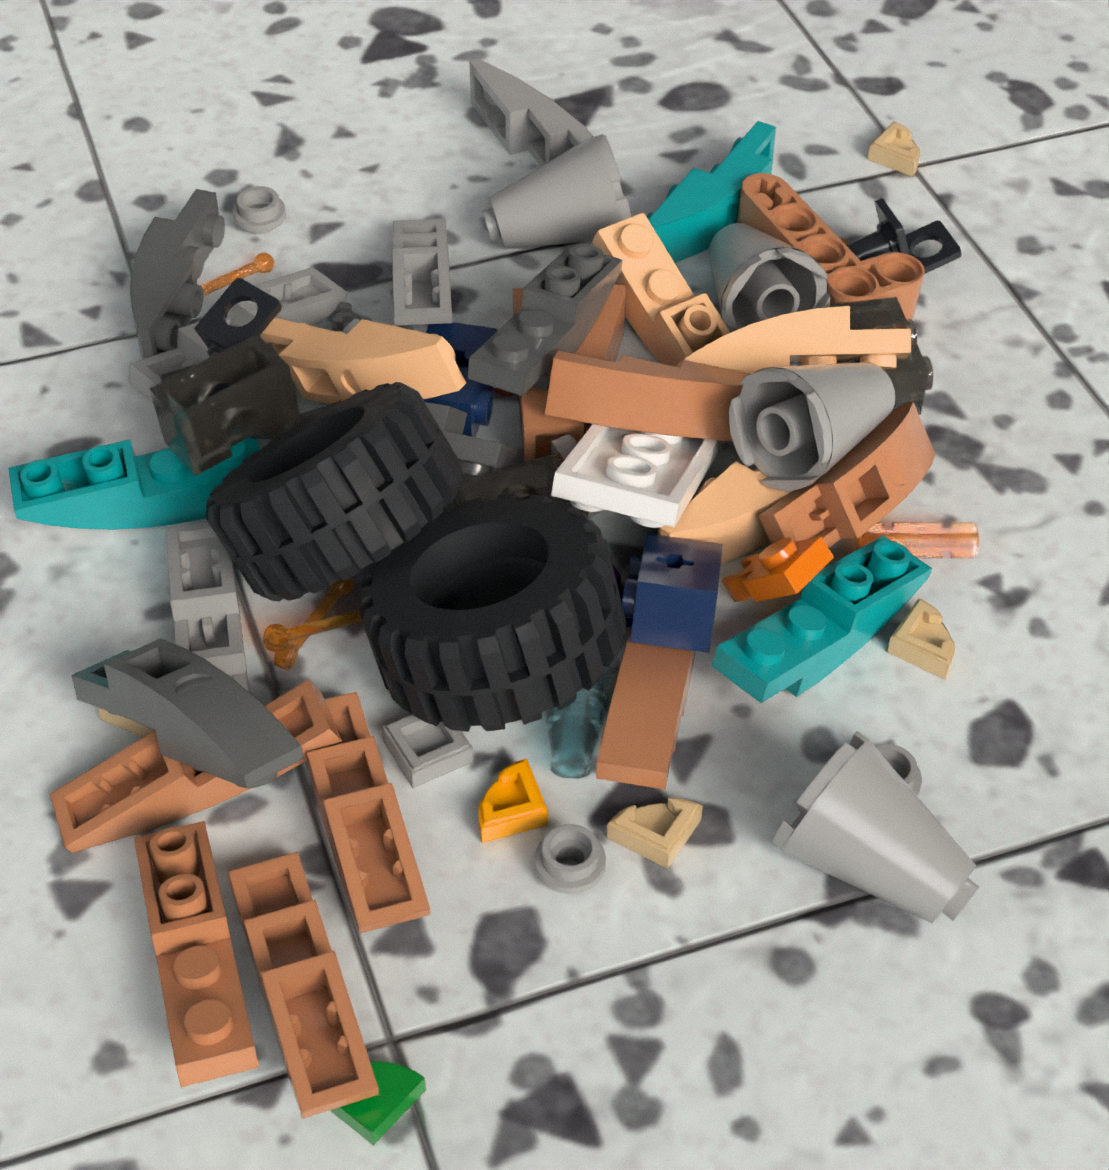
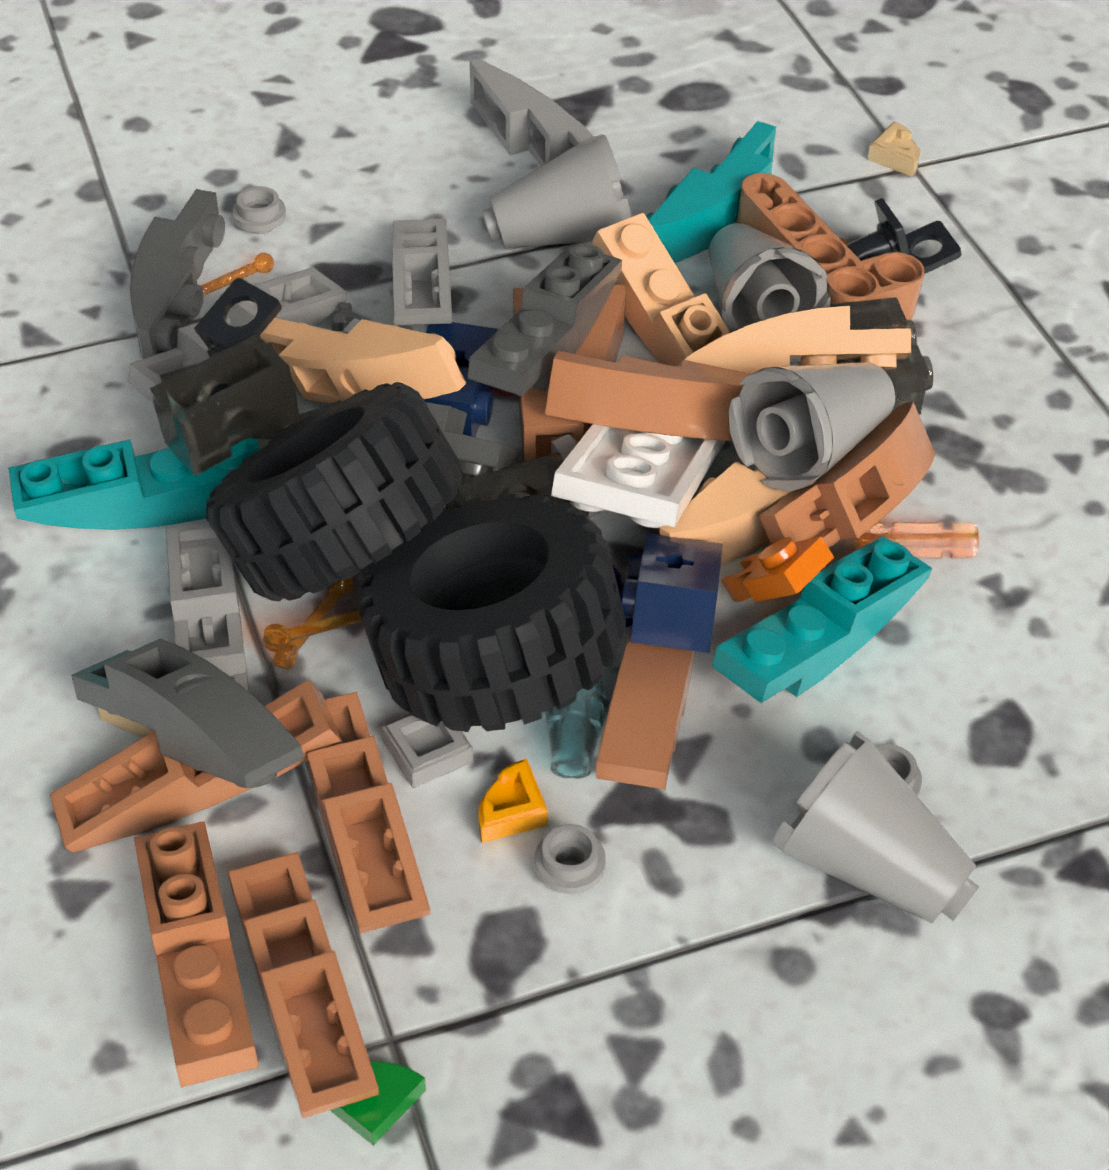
tan tile [607,798,703,869] -> none
tan tile [887,598,955,680] -> none

